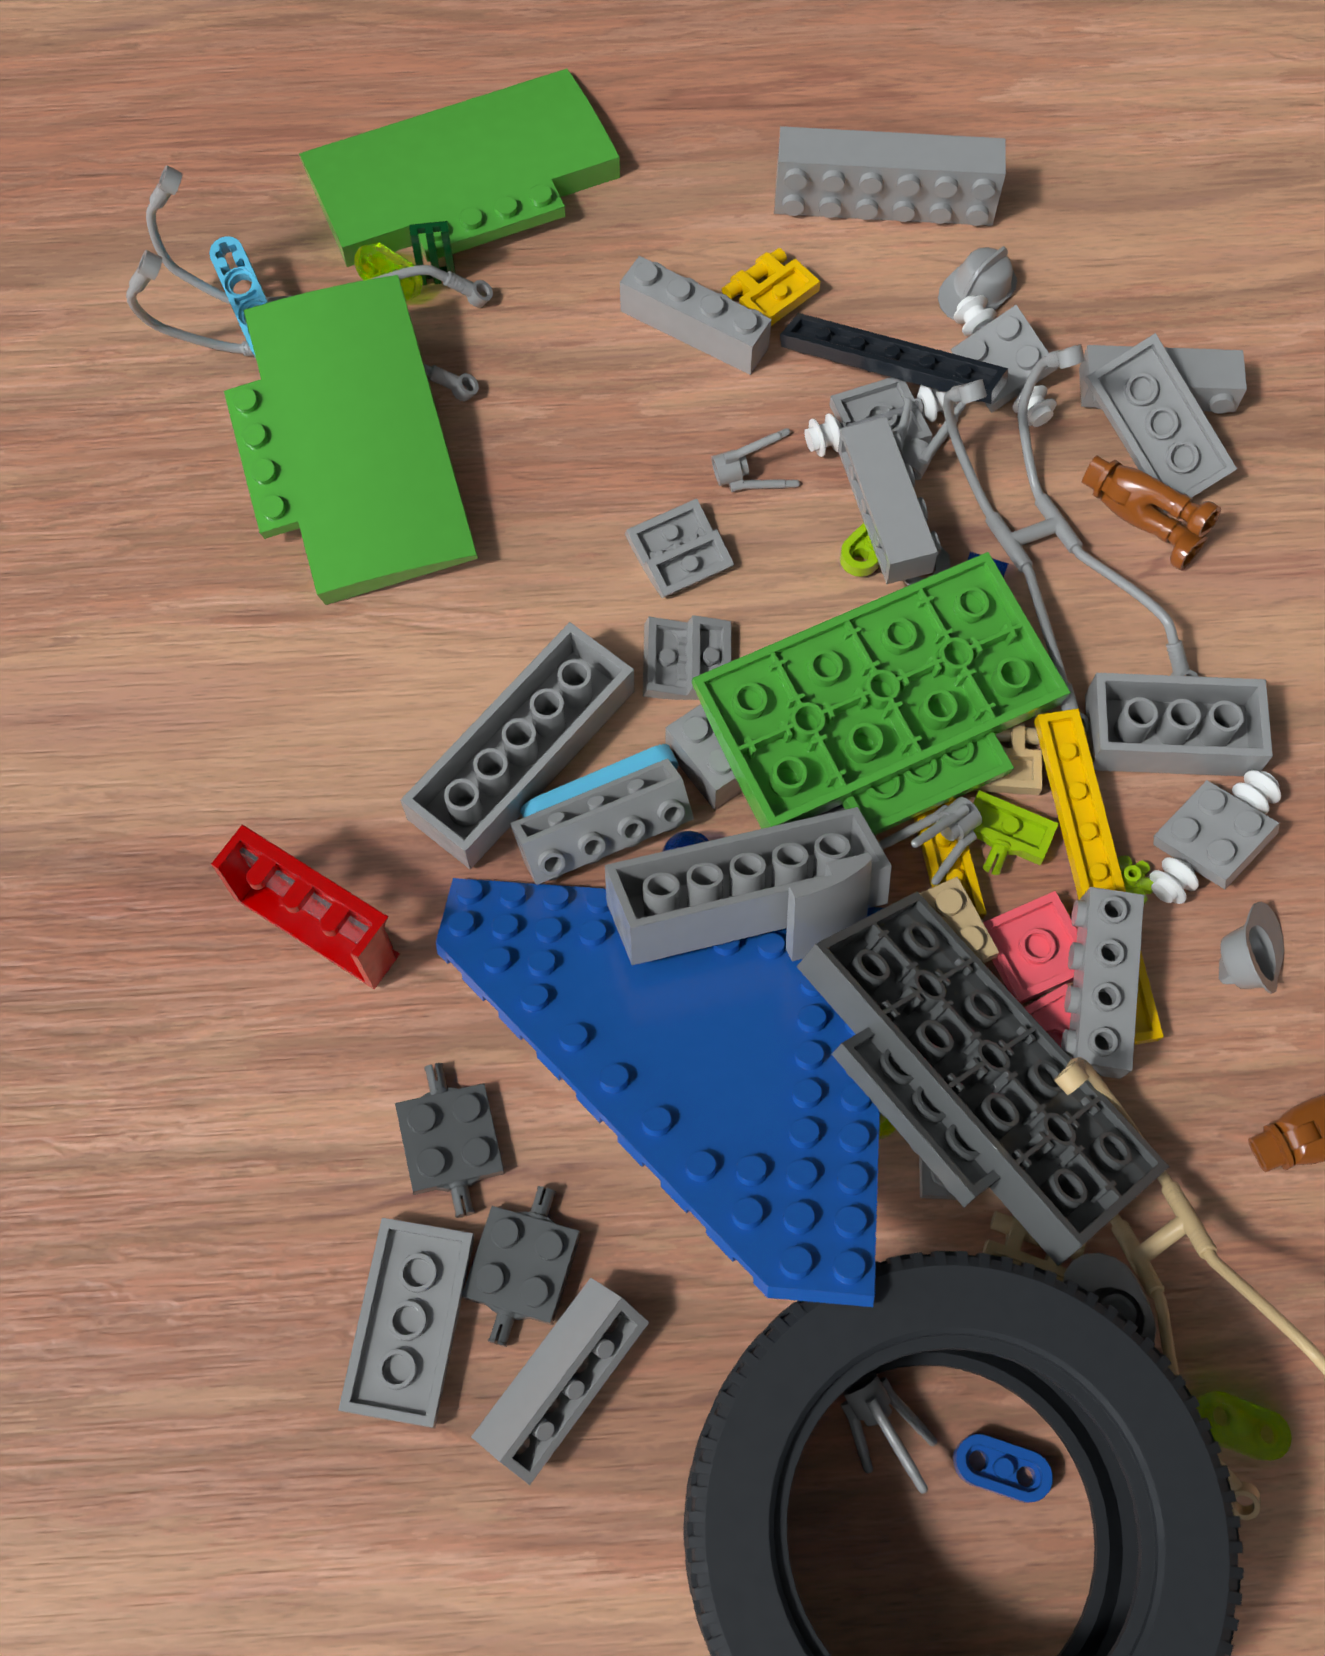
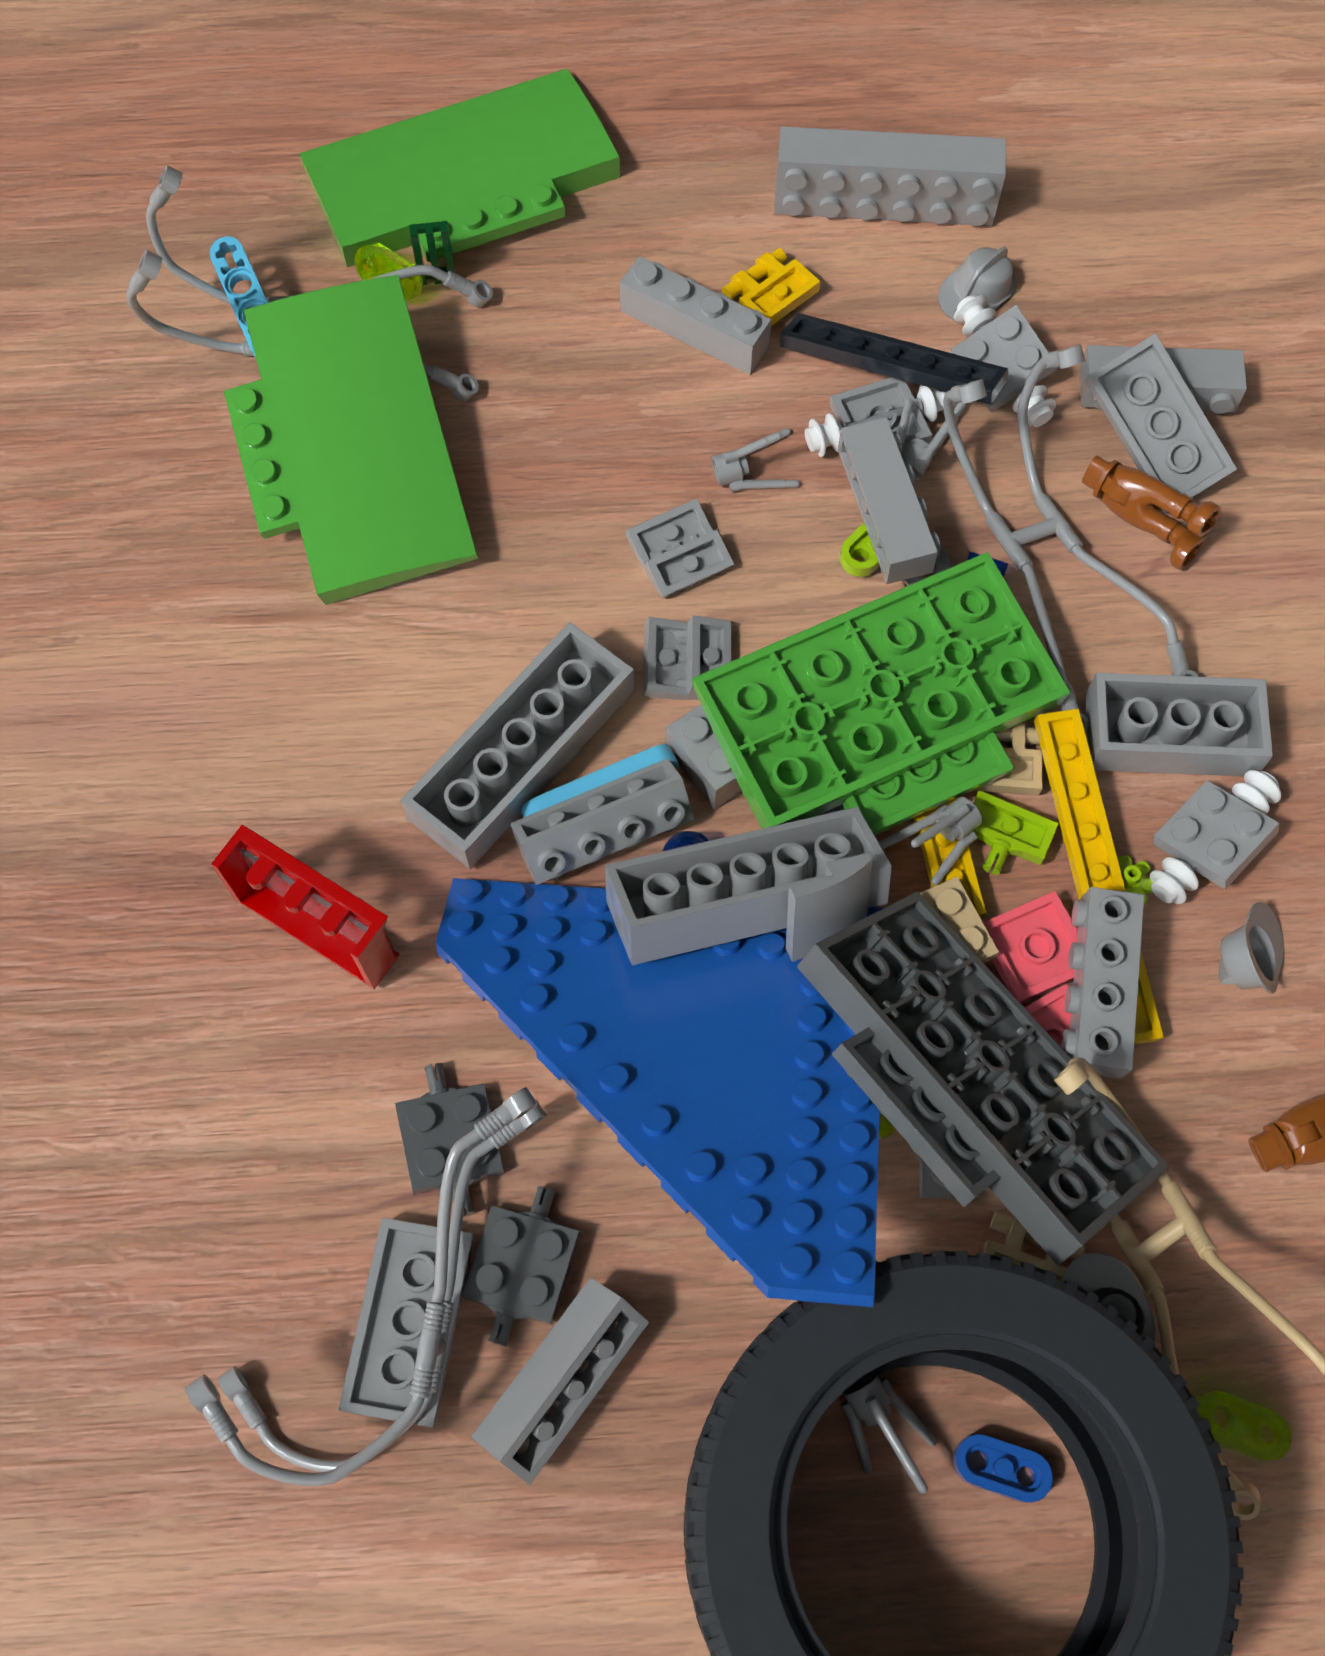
none -> light grey bar [185,1087,547,1486]

